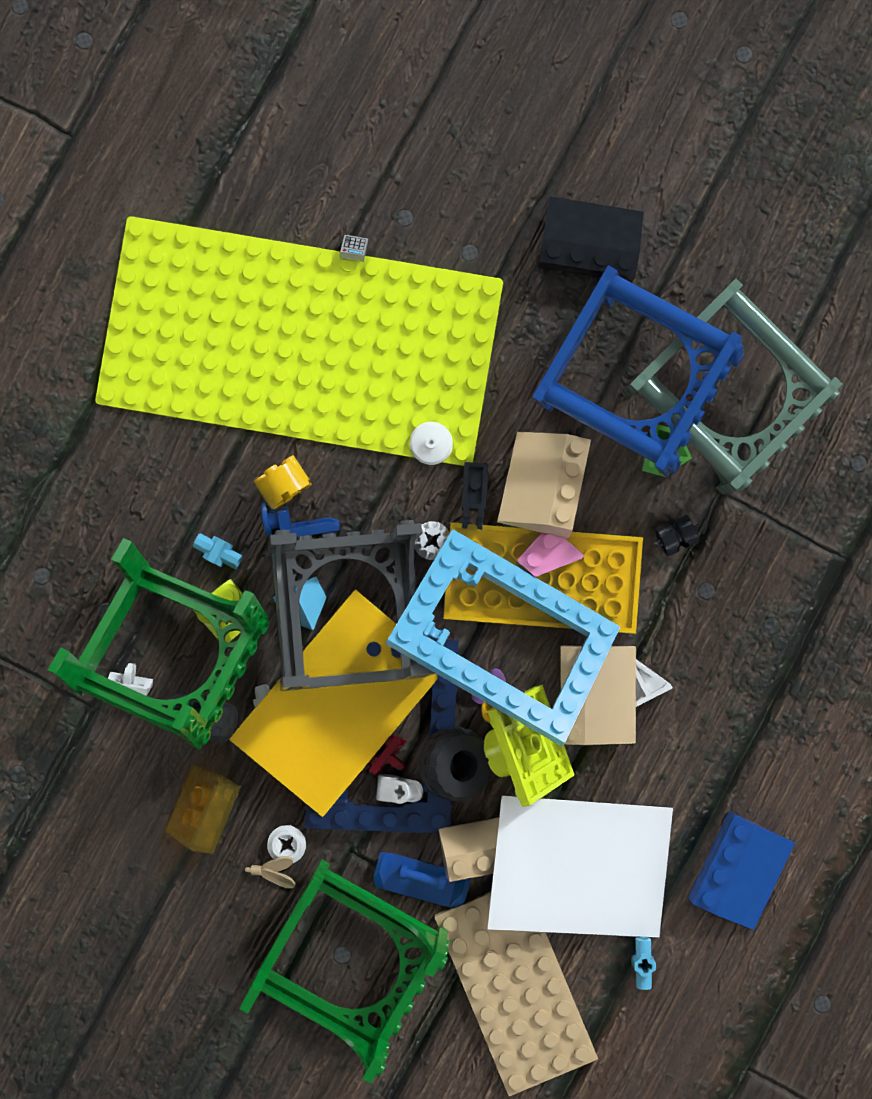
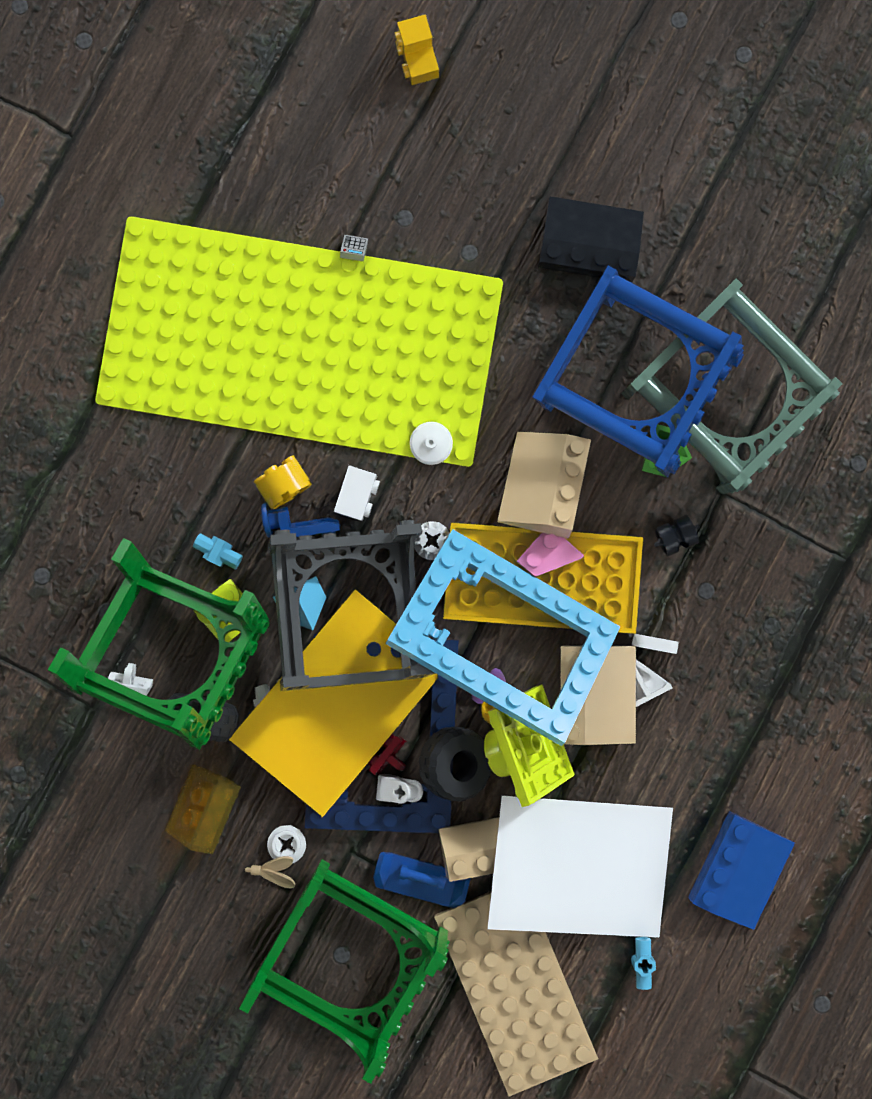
black hinge [461,462,488,530] -> none
none -> white brick [334,466,380,521]
none -> yellow brick [394,14,439,85]
none -> white beam [632,634,679,654]

